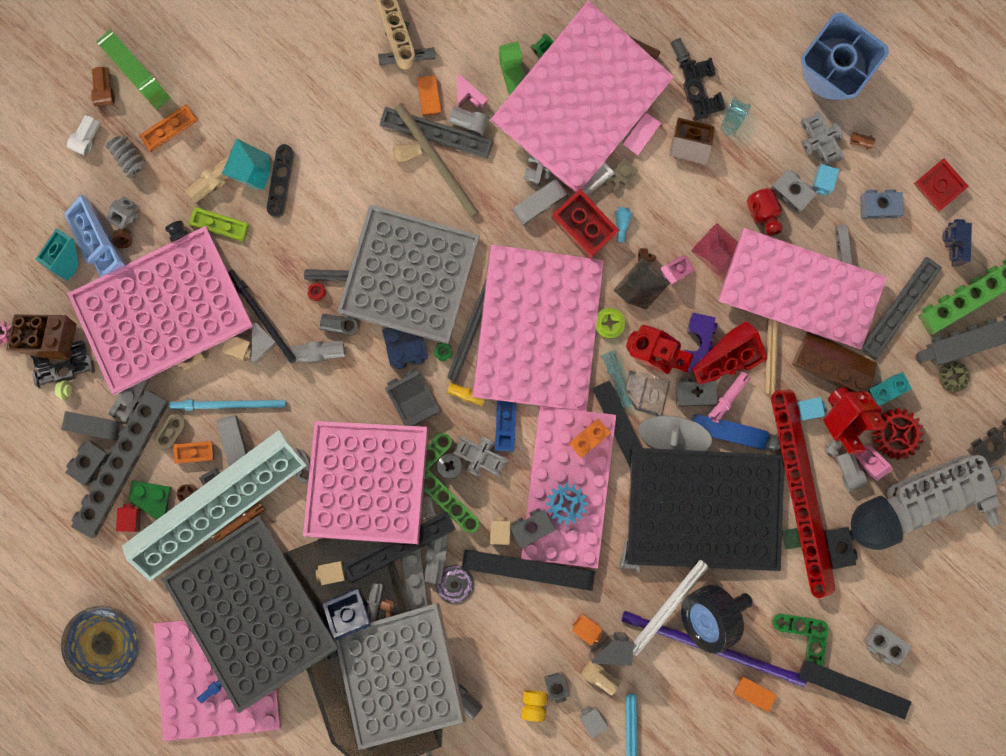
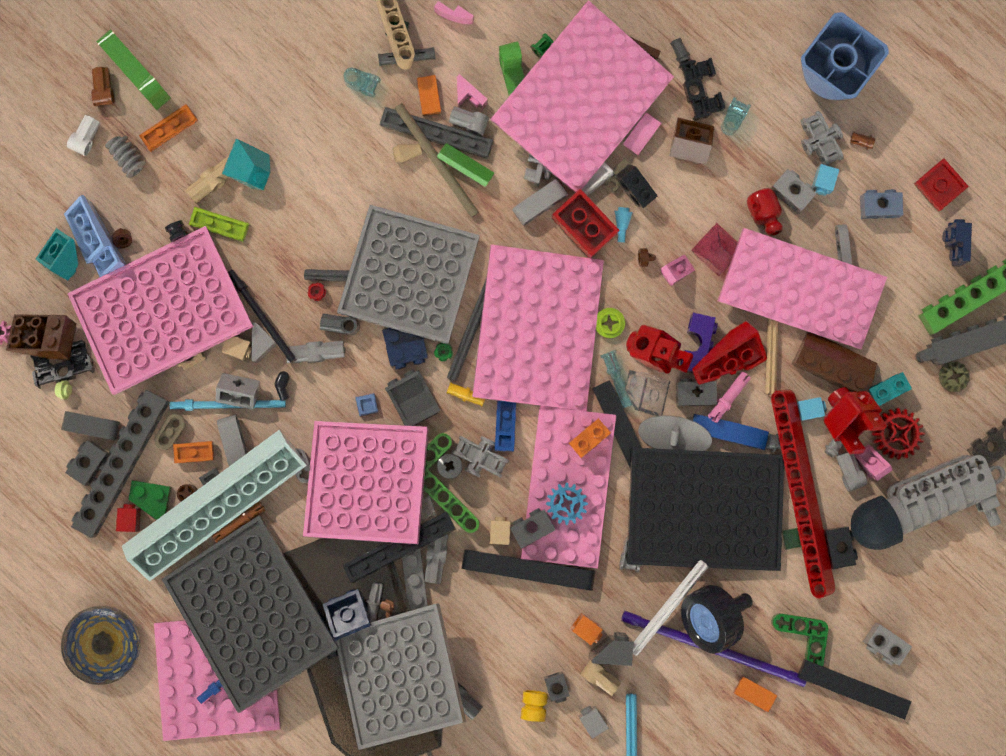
light grey brick [107,196,139,230] -> none
light grey plate [108,377,151,423] -> none
black beam [267,144,294,218] -> none
tan brick [316,561,346,585] -> none
dish [436,565,474,604] -> none
clear smoke slope [613,257,670,310] -> none
dark grey tile [861,257,942,360] -> none
none -> light grey brick [215,373,260,410]
none -> black arm [274,371,290,401]
none -> clear light blue piece [343,67,381,97]
none -> medium blue tile [355,393,378,416]
none -> bright pink slope [434,1,474,24]
none -> bright green tile [437,143,494,187]
none -> black brick [614,164,658,208]

